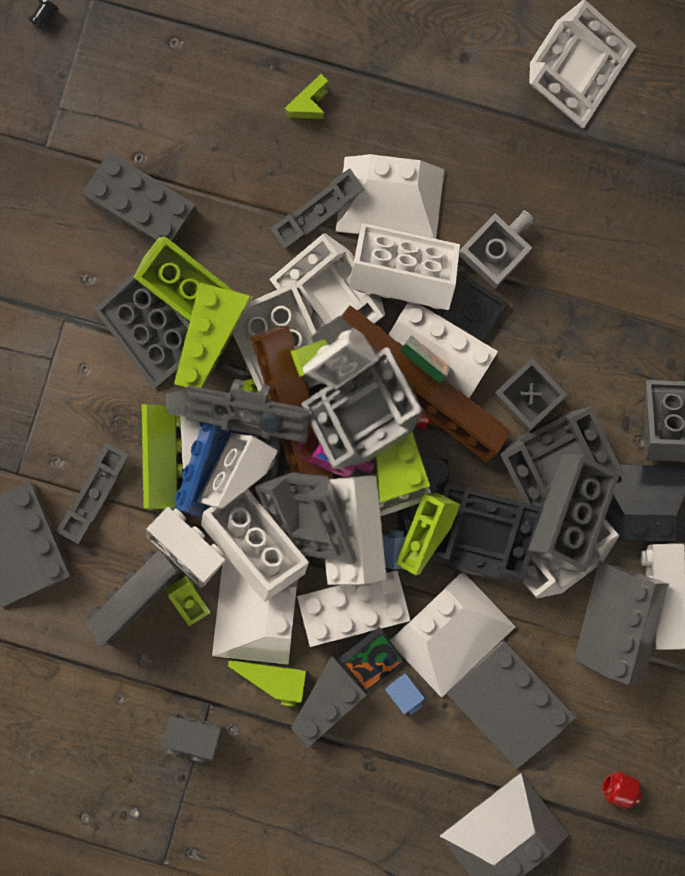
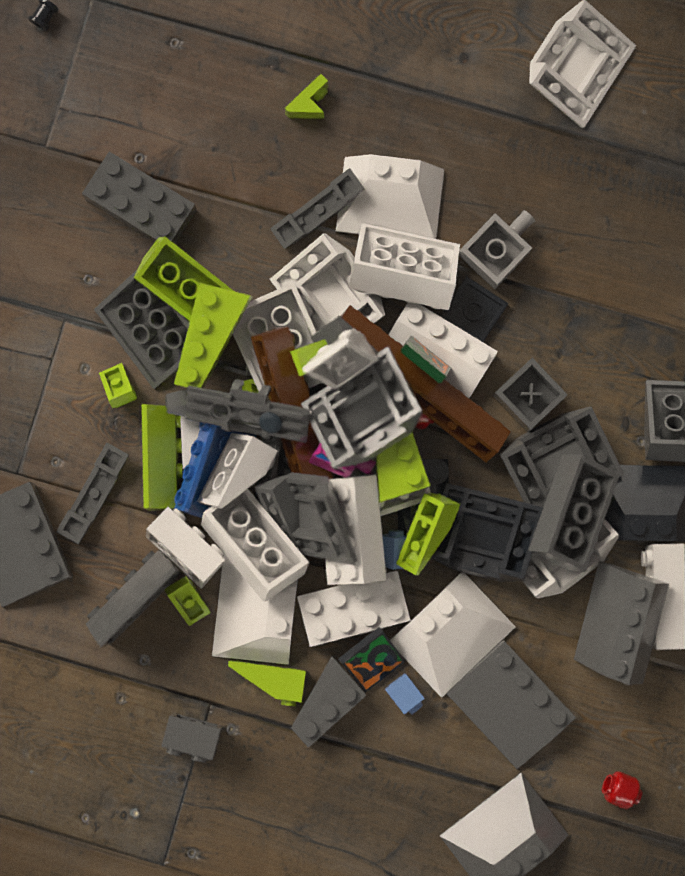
none -> lime slope [99,363,137,408]

